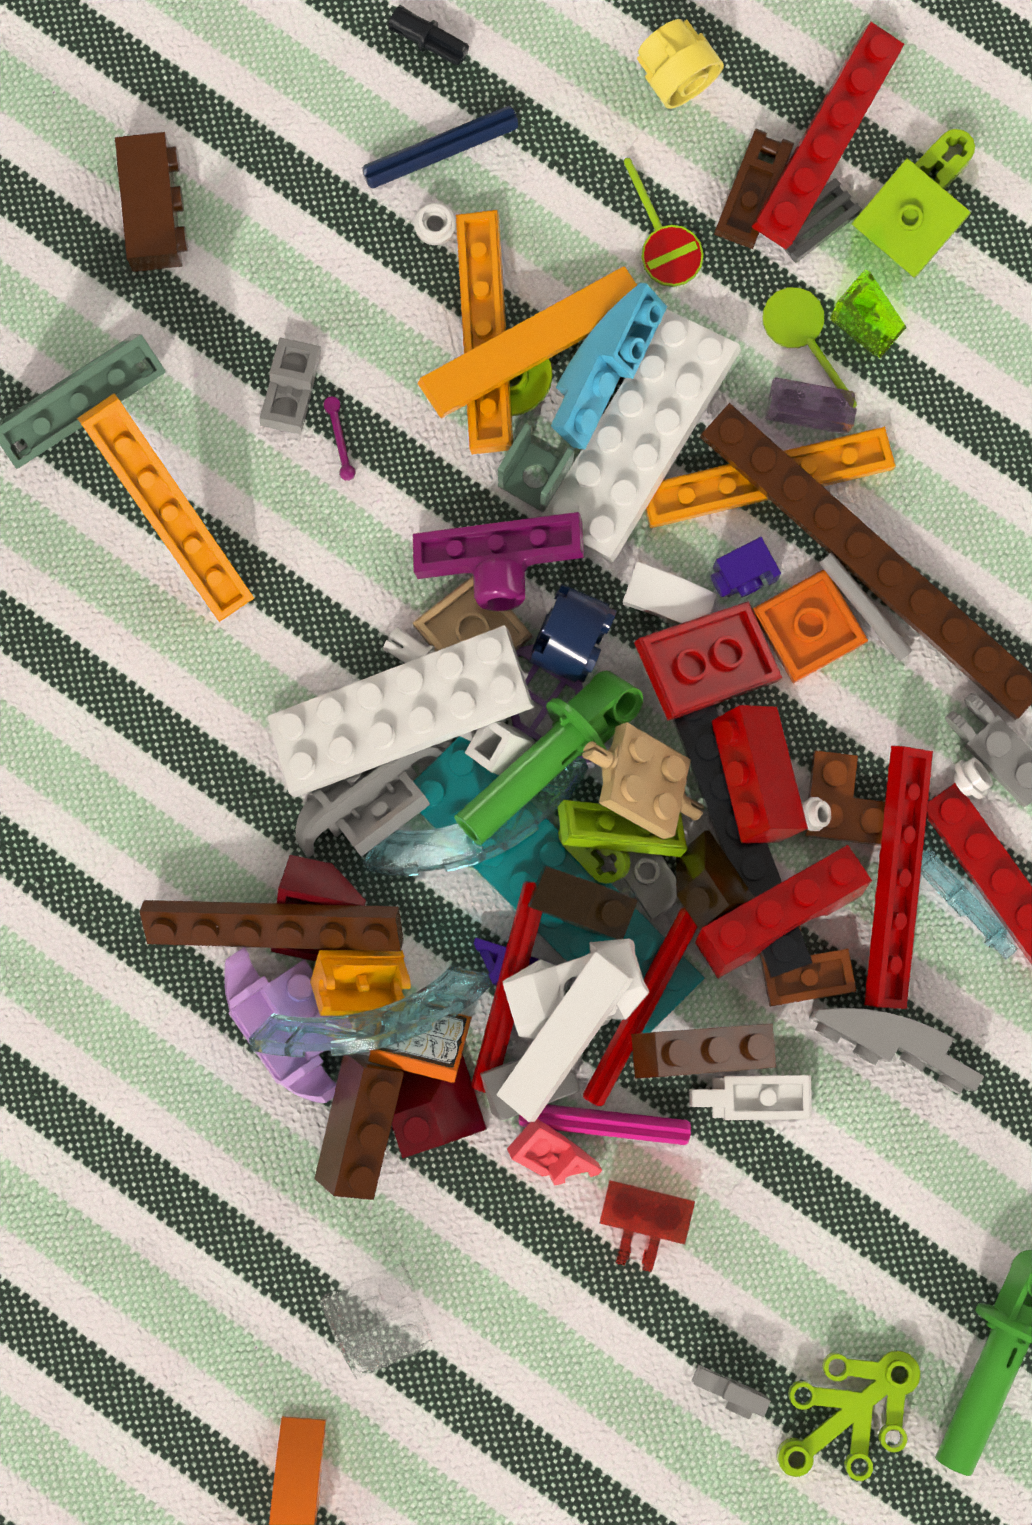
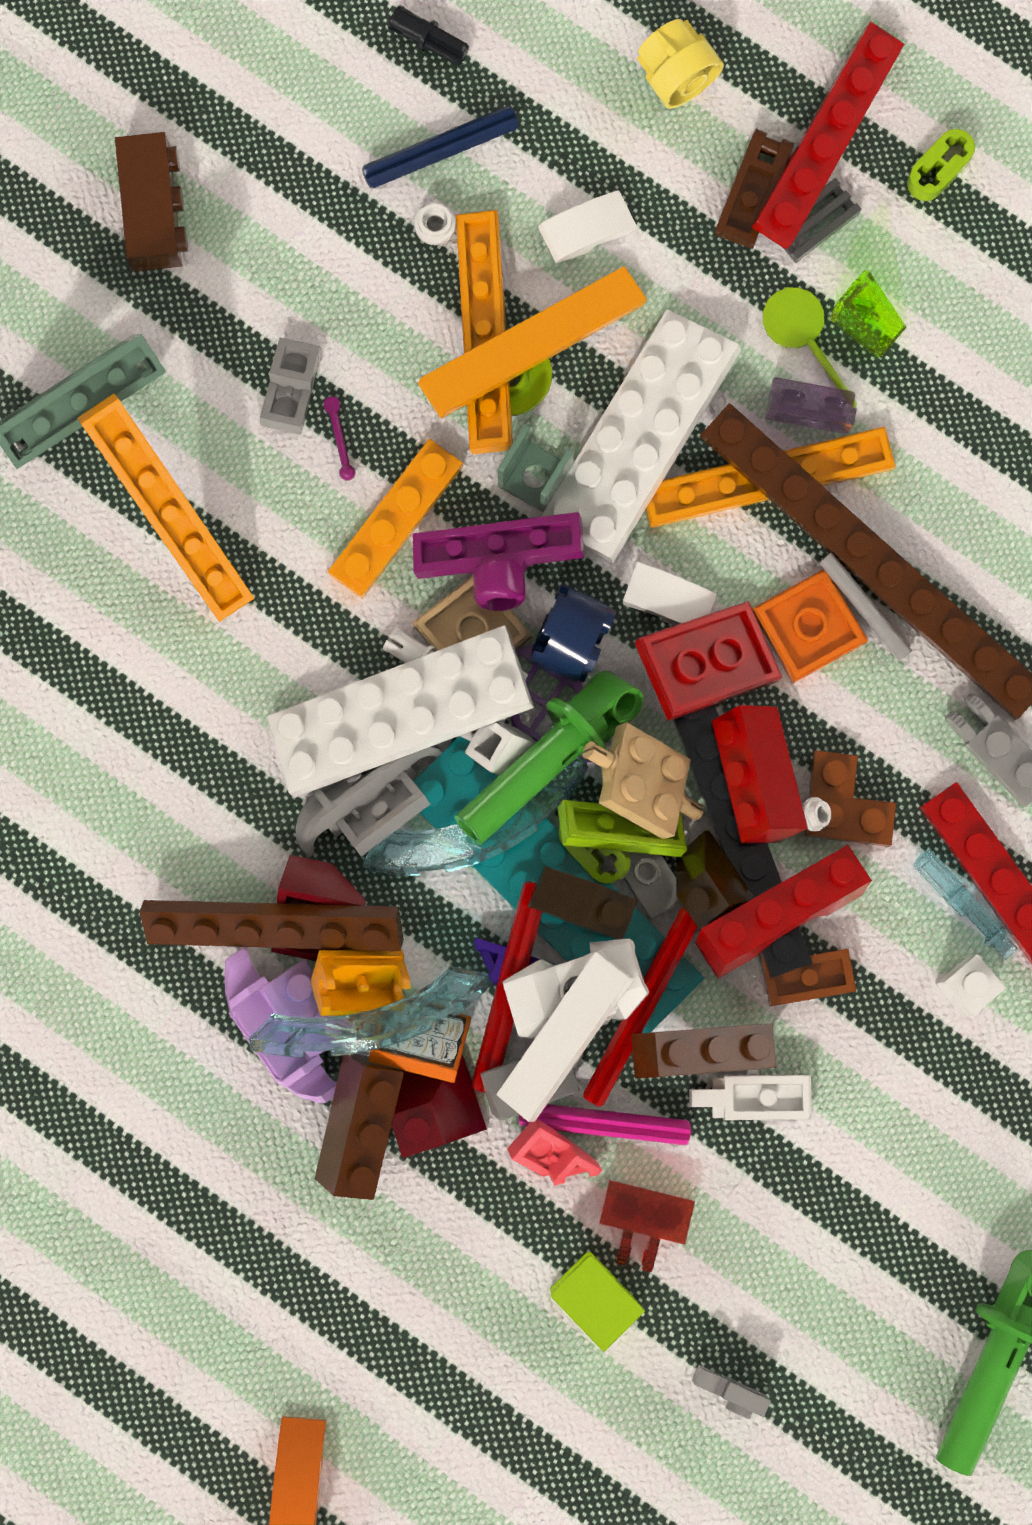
clear slope [319,1261,438,1379] -> none
medium azure slope [551,283,667,450] -> none
piece [624,158,704,287] -> none
dark purple brick [711,537,781,598] -> none
lime plant [776,1350,920,1481] -> none
light grey slope [809,1008,984,1094] -> none
lime plate [852,158,971,278] -> none
red plate [864,746,933,1009] -> none
white plate [954,757,993,799] -> none
none -> light orange plate [328,439,463,599]
none -> white slope [538,190,637,263]
none -> lime piece [550,1251,645,1352]
none -> white brick [936,954,1006,1017]

